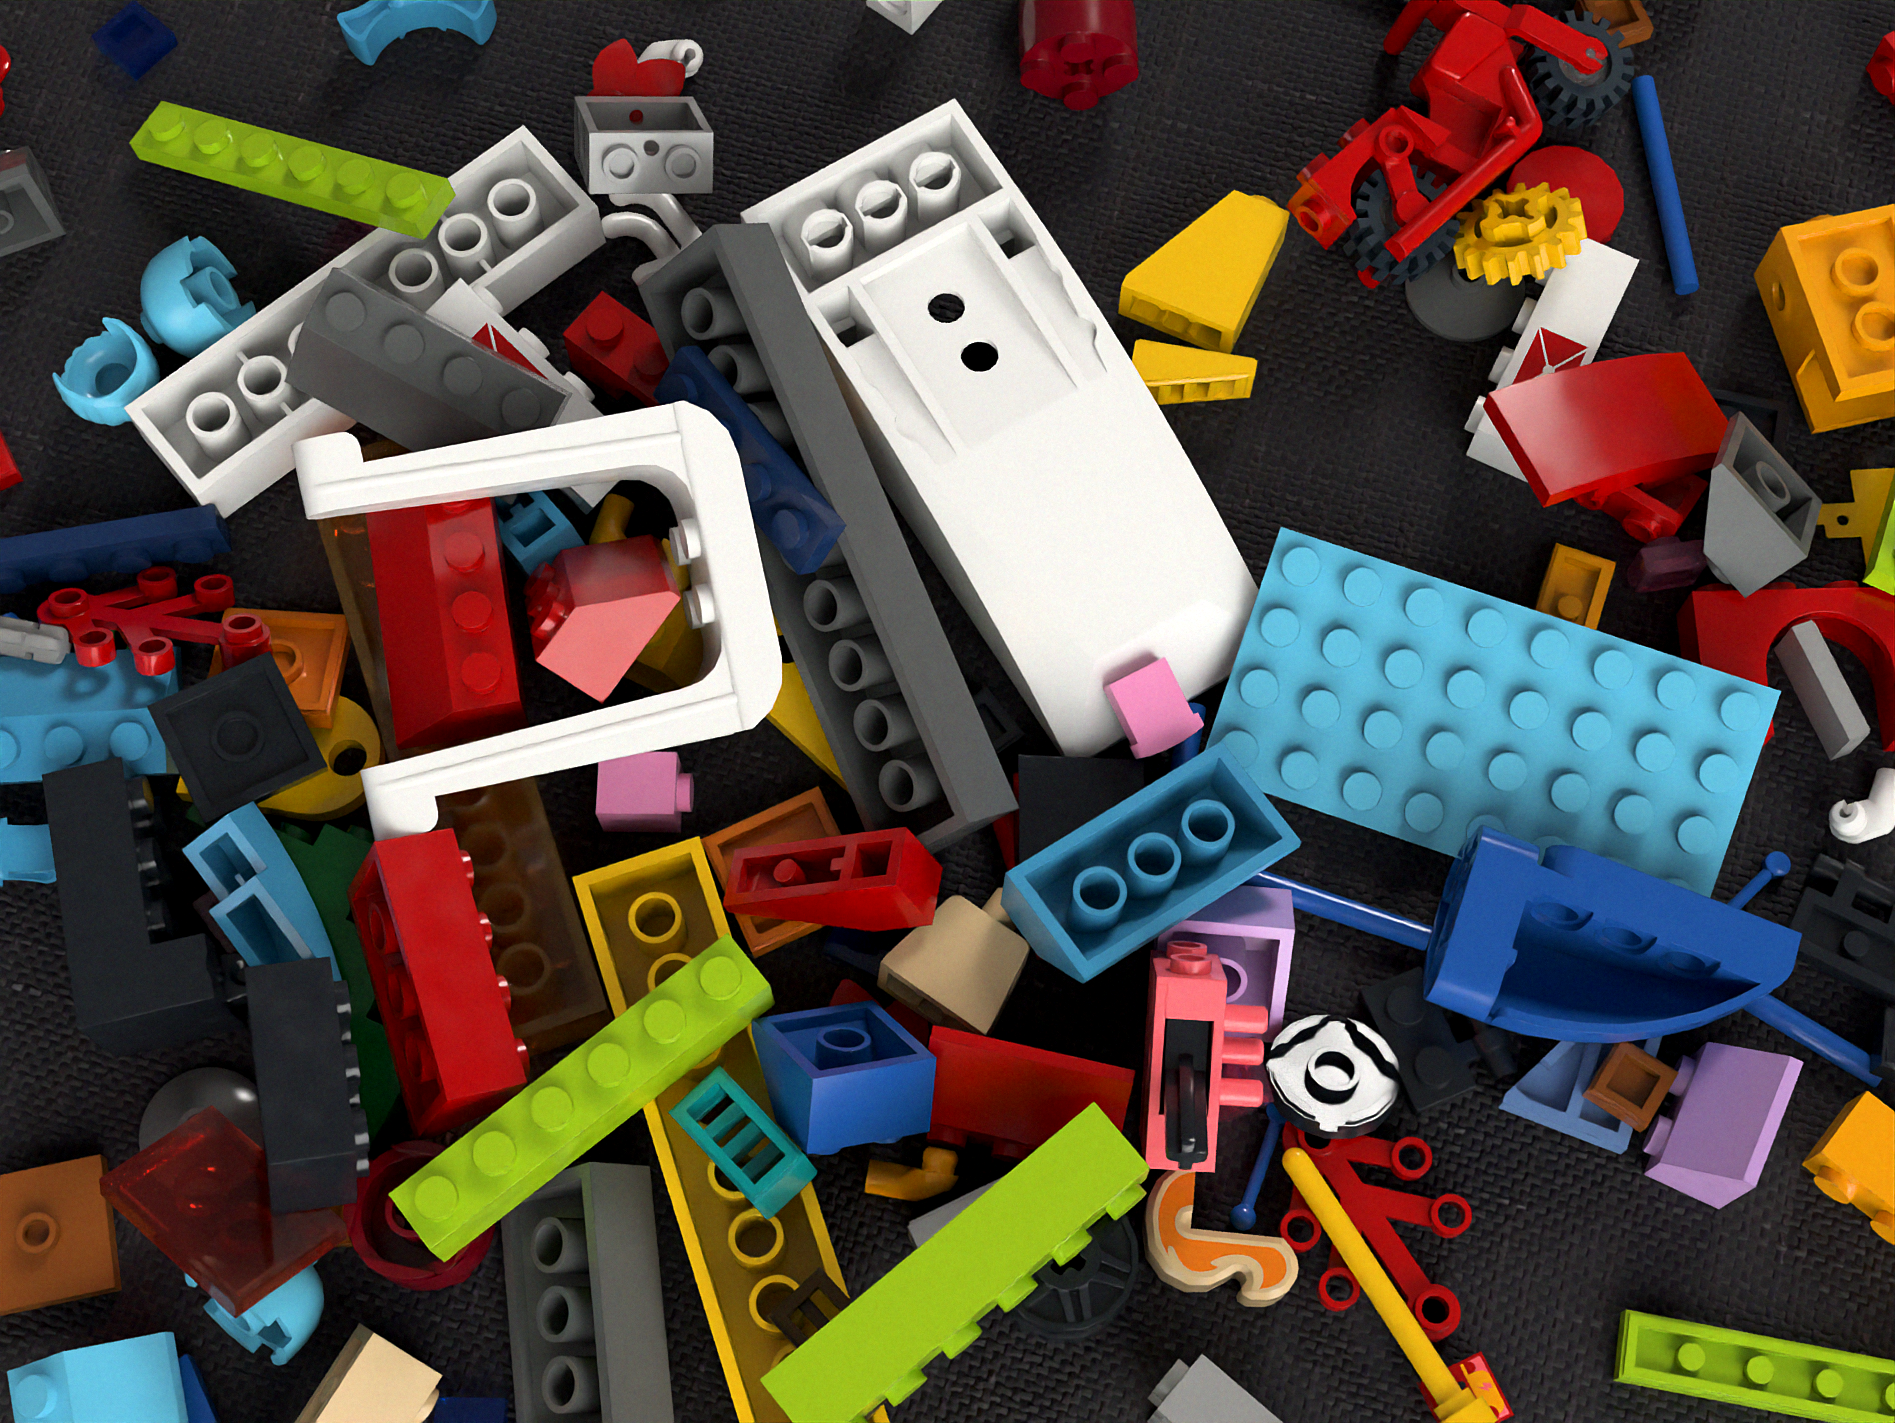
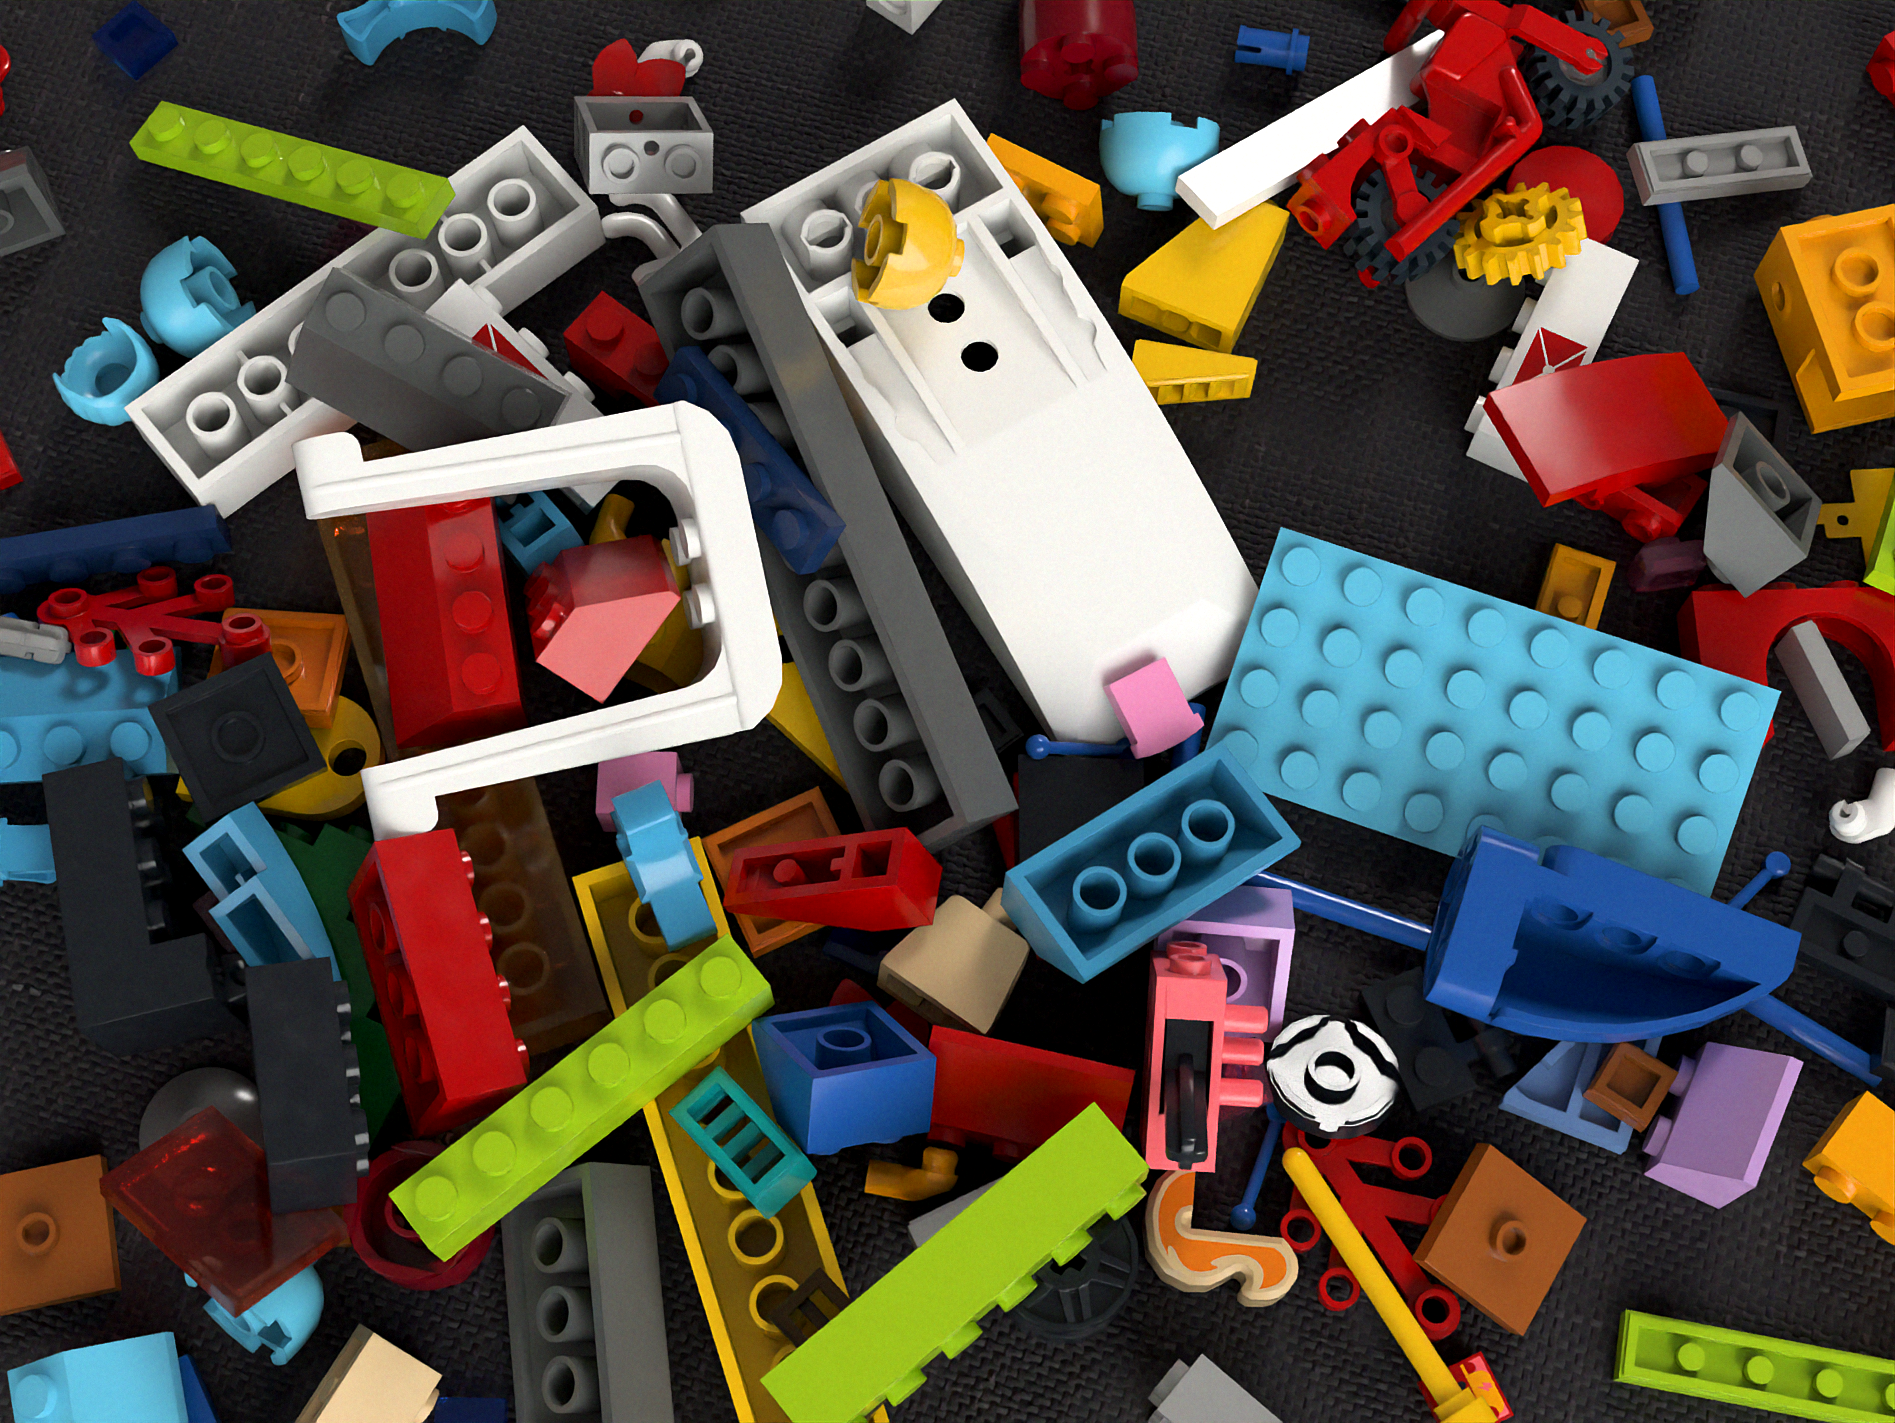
none -> dark azure piece [610,780,718,953]
none -> yellow cylinder [851,177,965,310]
none -> light orange plate [986,133,1104,248]
none -> blue hinge [1025,734,1138,760]
none -> medium azure cylinder [1099,112,1220,211]
none -> white tile [1175,30,1444,230]
none -> blue pin [1235,25,1310,76]
none -> dark orange plate [1412,1143,1587,1336]
none -> light grey tile [1626,125,1813,206]

